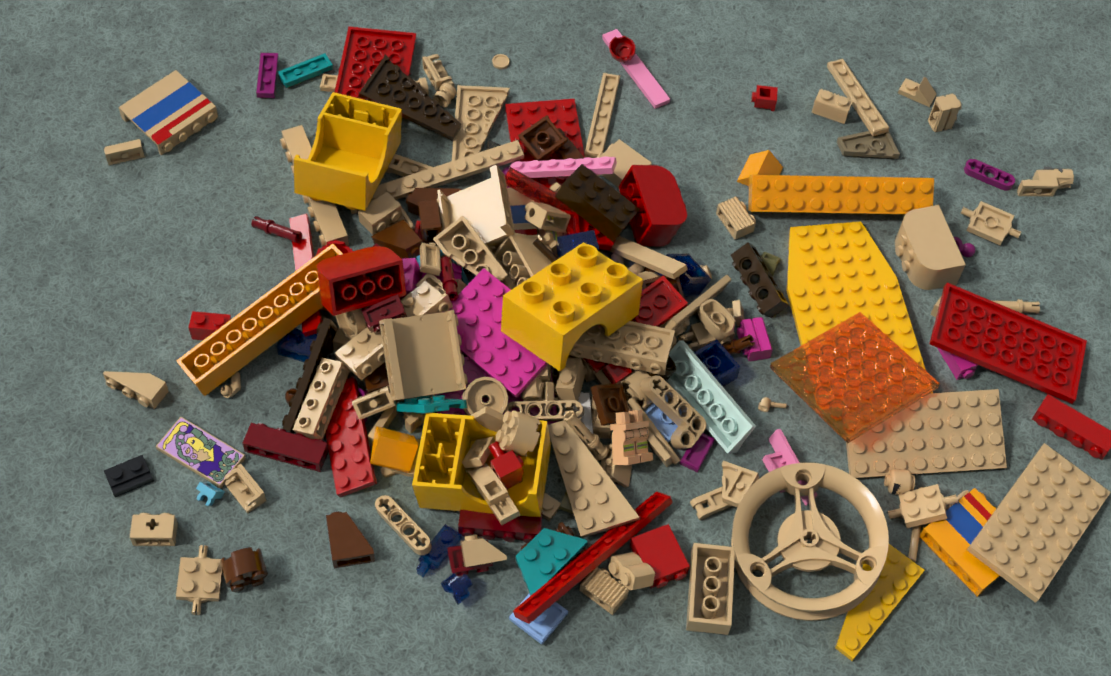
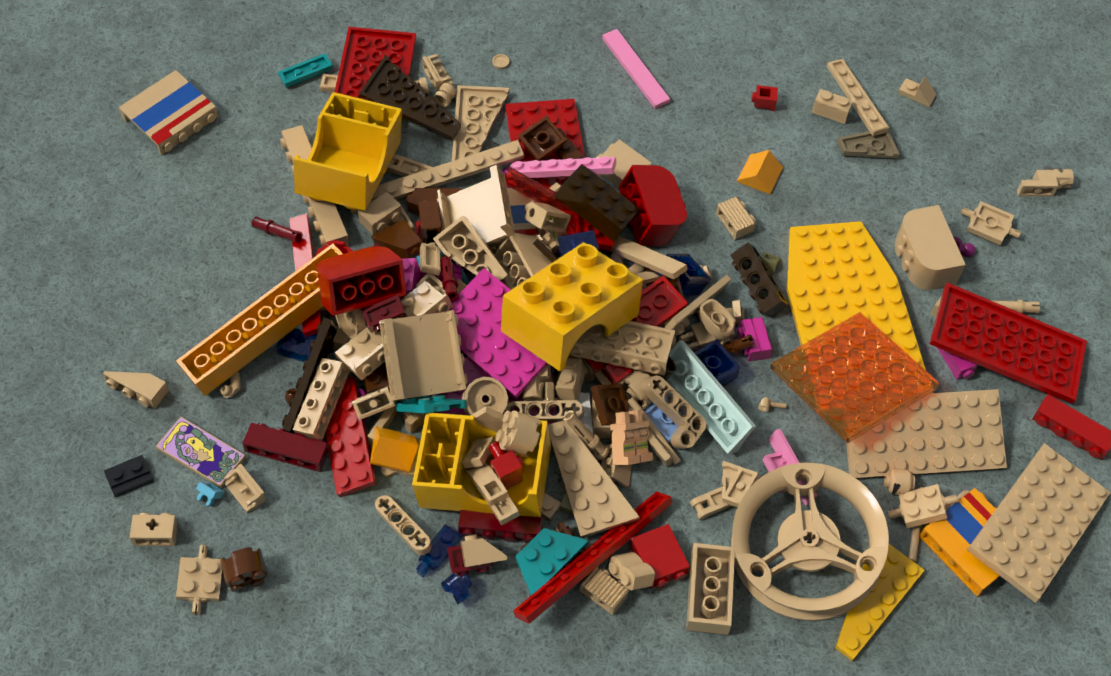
tan panel [104,139,145,165] -> none
red brick [188,311,232,340] -> none
magenta plate [256,53,279,98] -> none
reddish brown slope [326,511,375,569] -> none
light blue plate [509,594,568,645] -> none
tan tile [584,73,620,158] -> none
red hair [609,36,636,62] -> none
magenta tile [680,433,715,473] -> none
light orange brick [748,175,934,214] -> none
tan brick [928,94,961,132] -> none
magenta beam [964,159,1015,191] -> none

